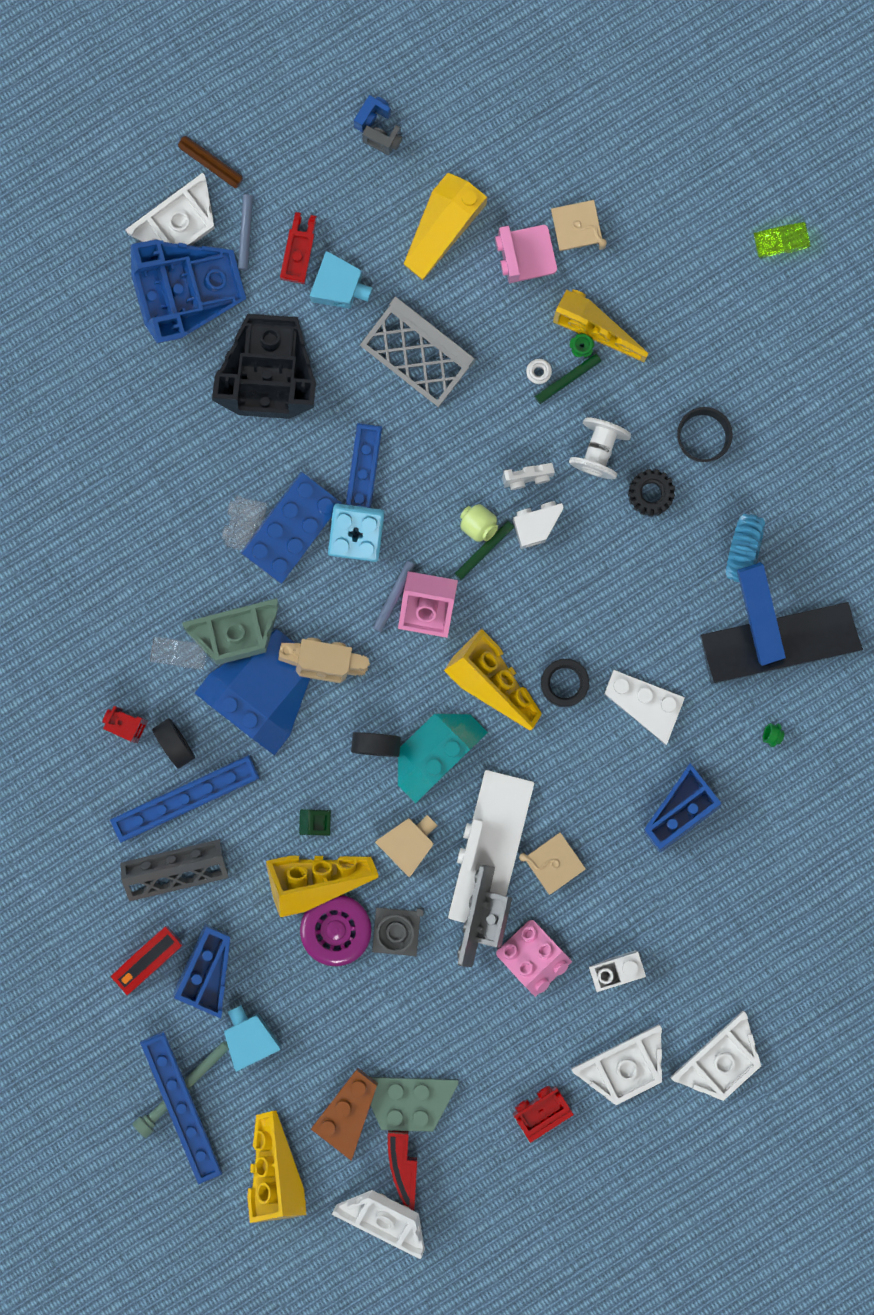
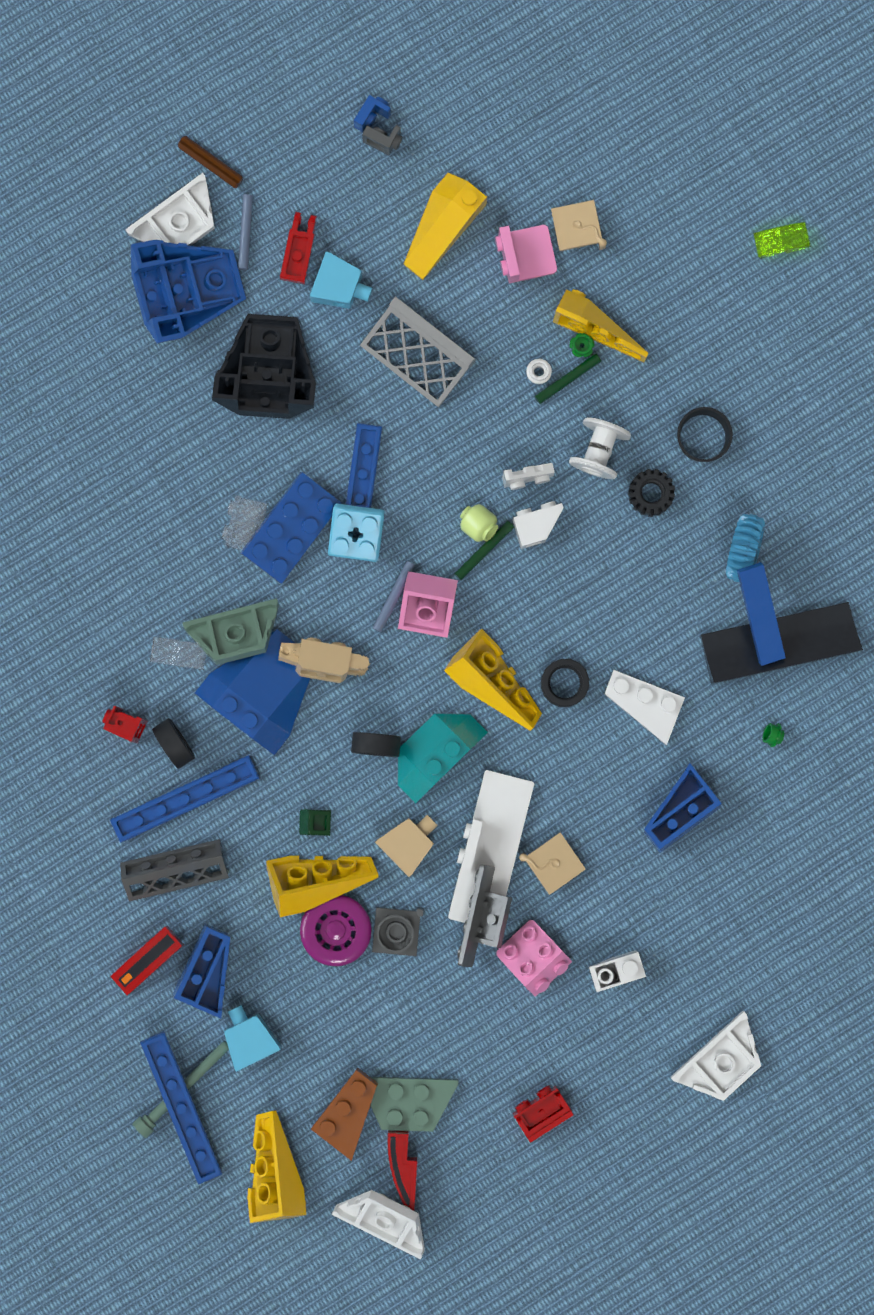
white wing [571,1024,662,1105] -> none

